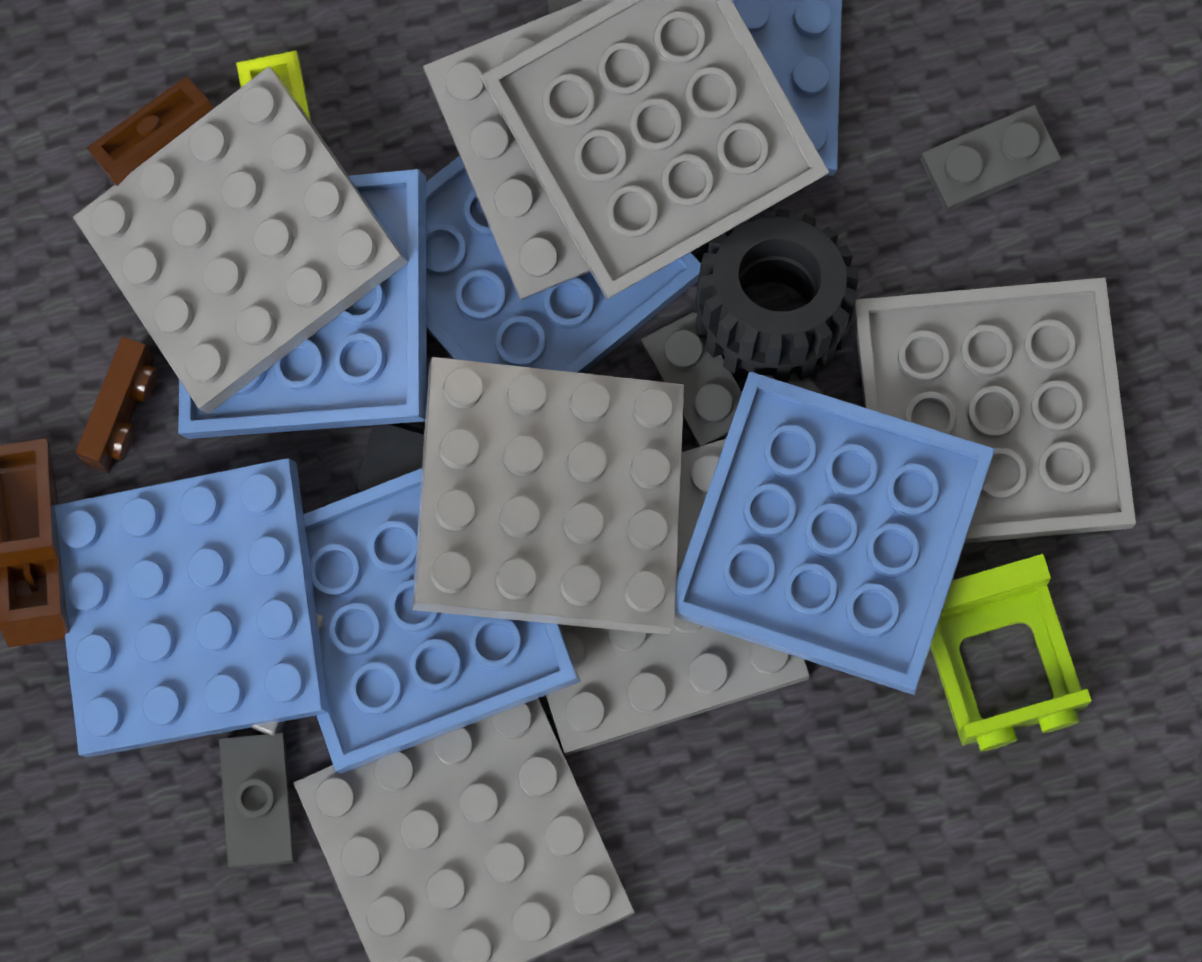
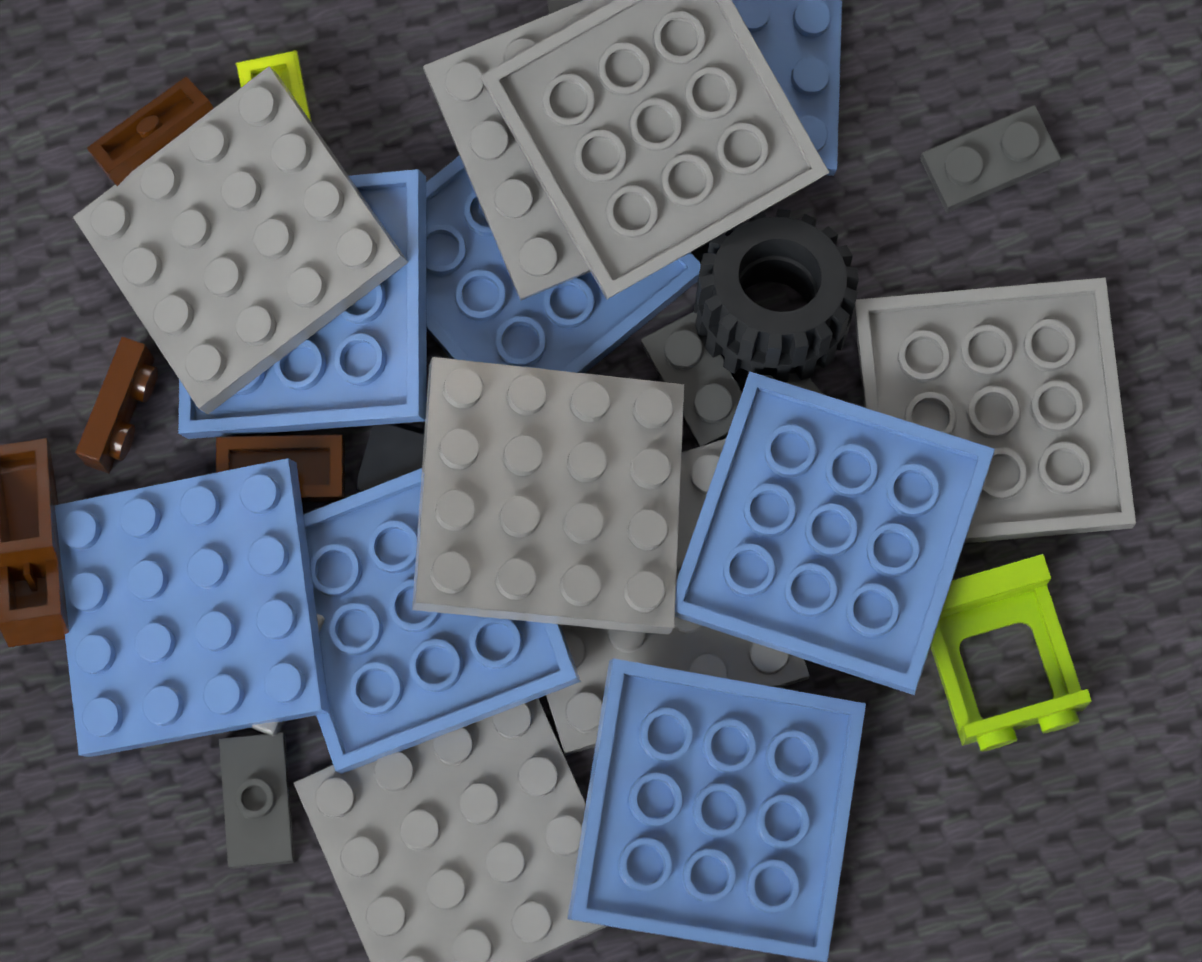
none -> reddish brown plate [216,435,345,502]
none -> medium blue plate [567,658,866,962]

